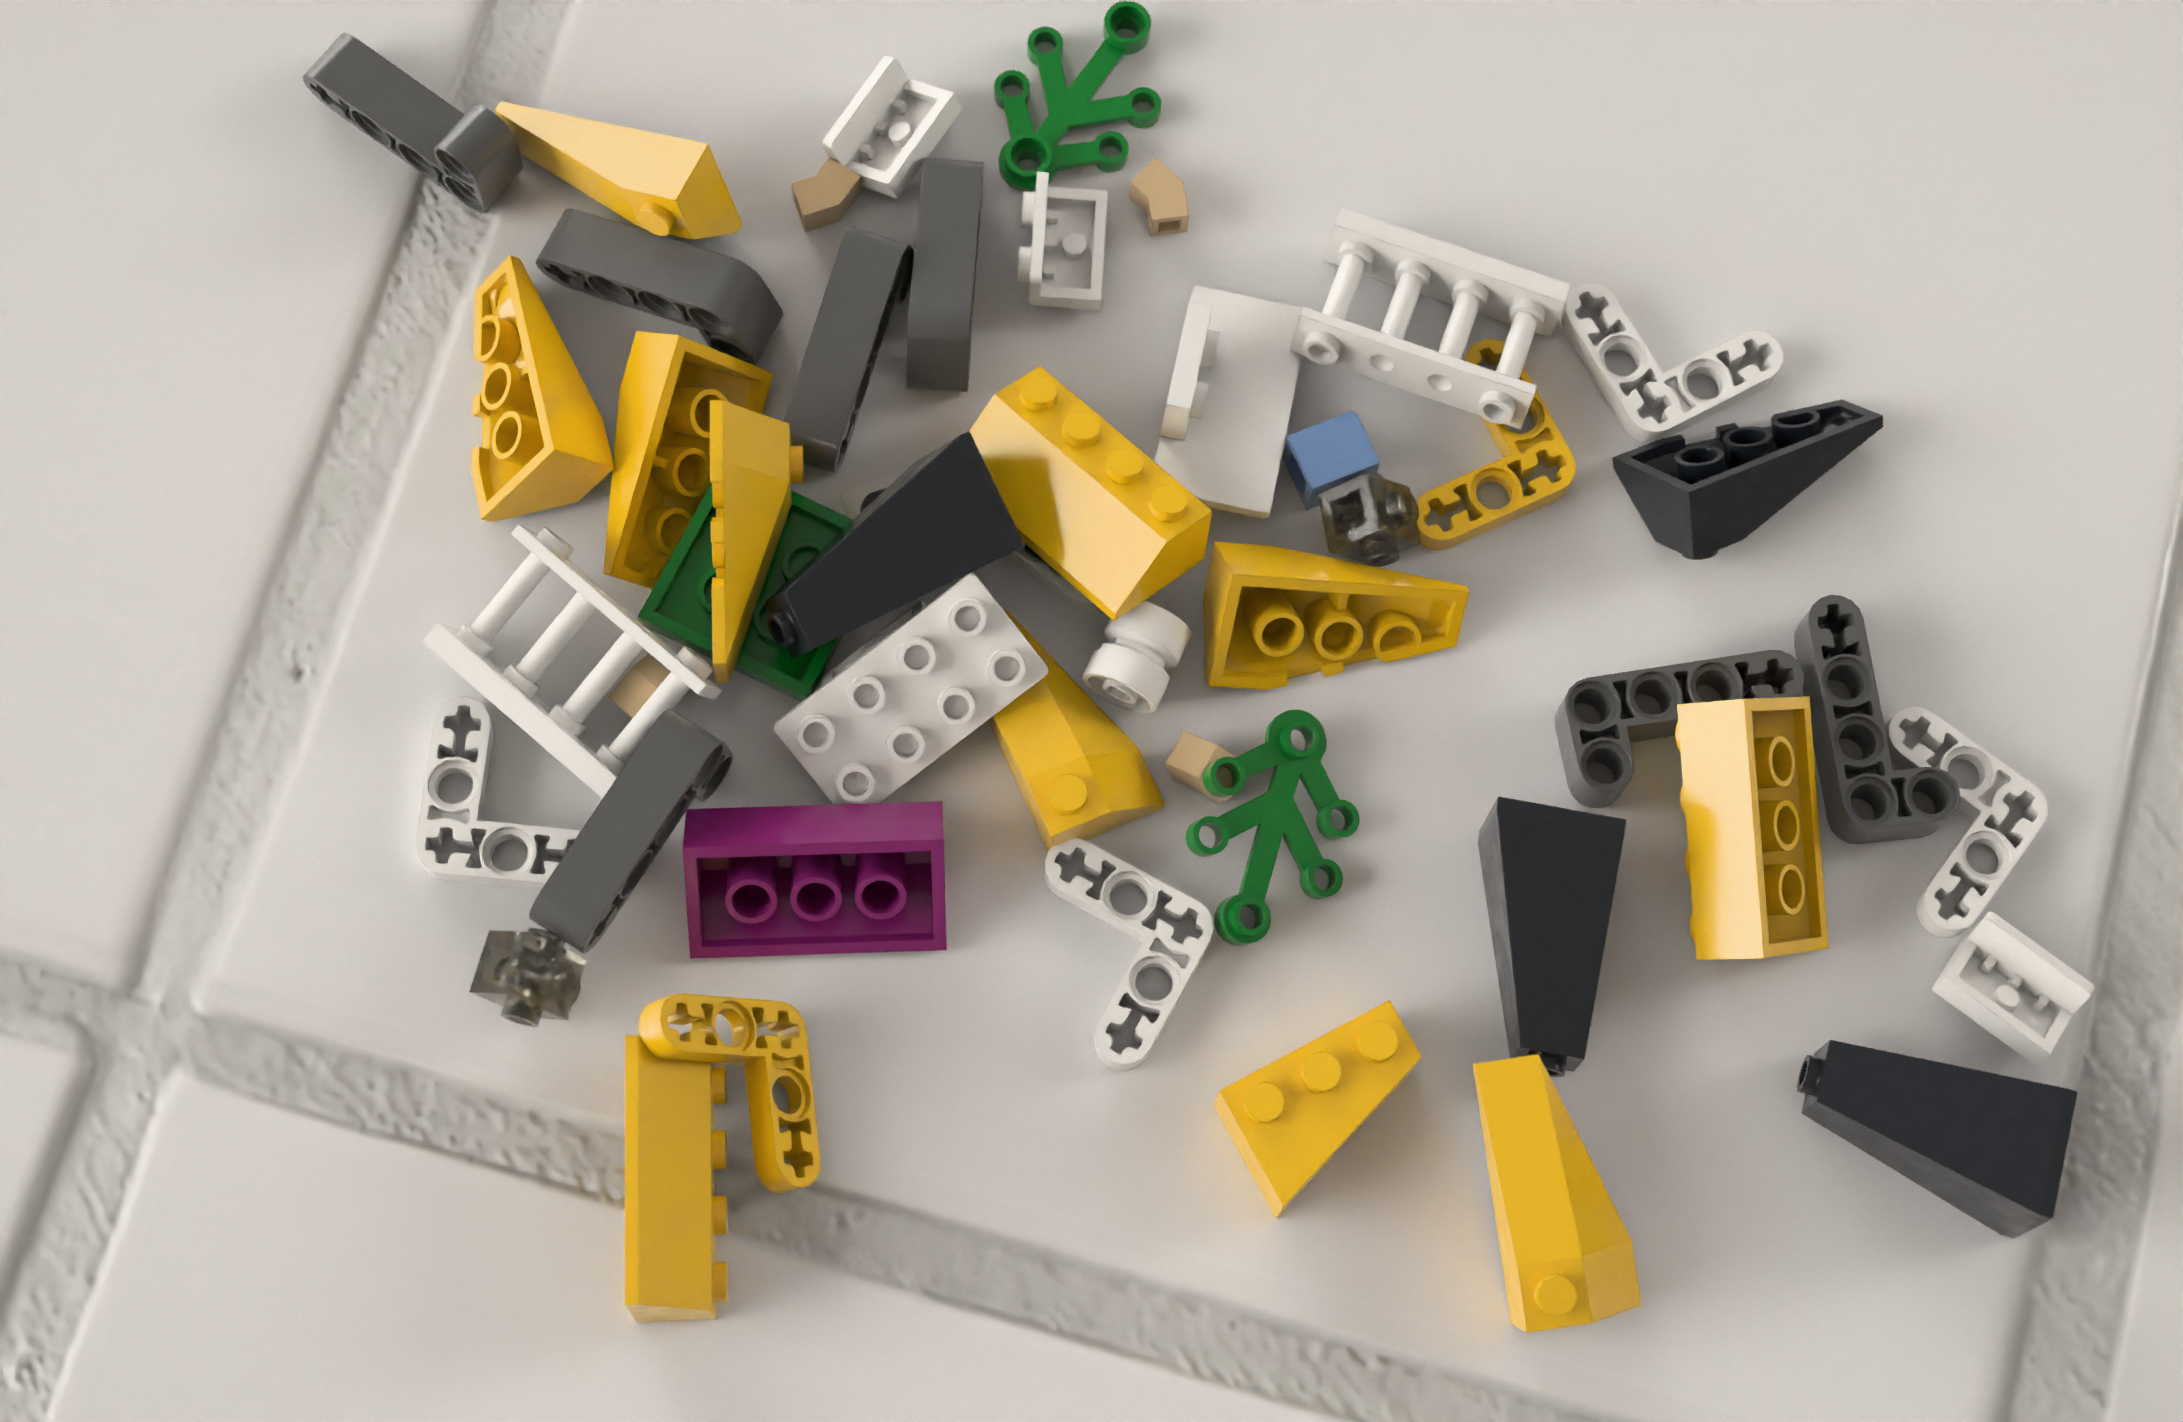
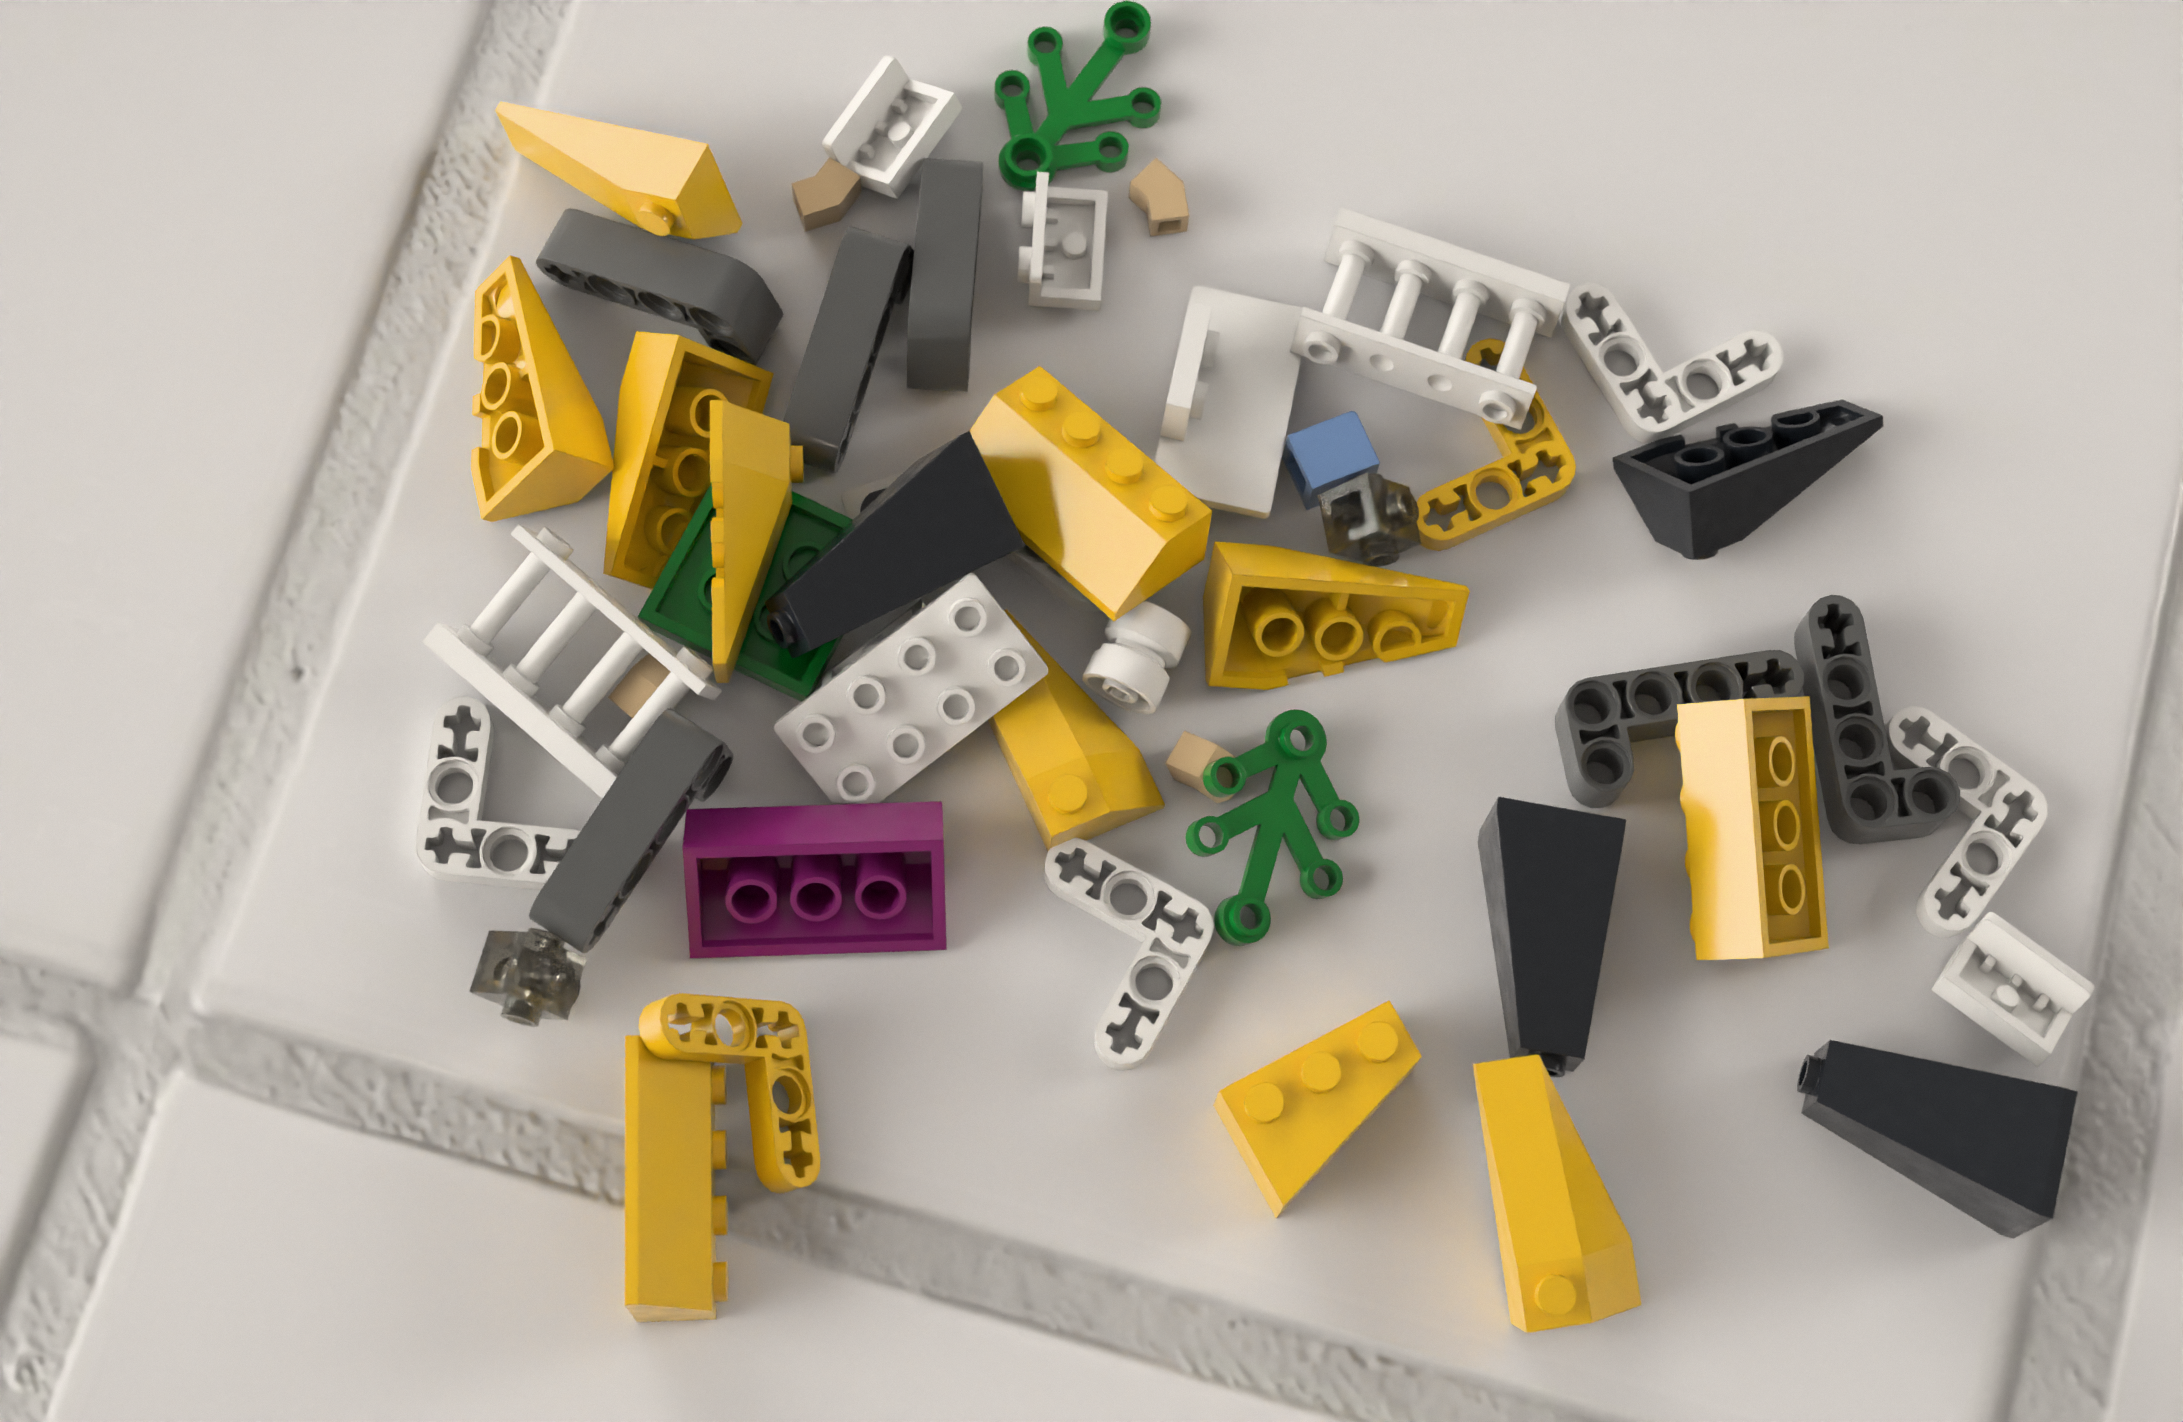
dark grey beam [303,33,523,213] -> none

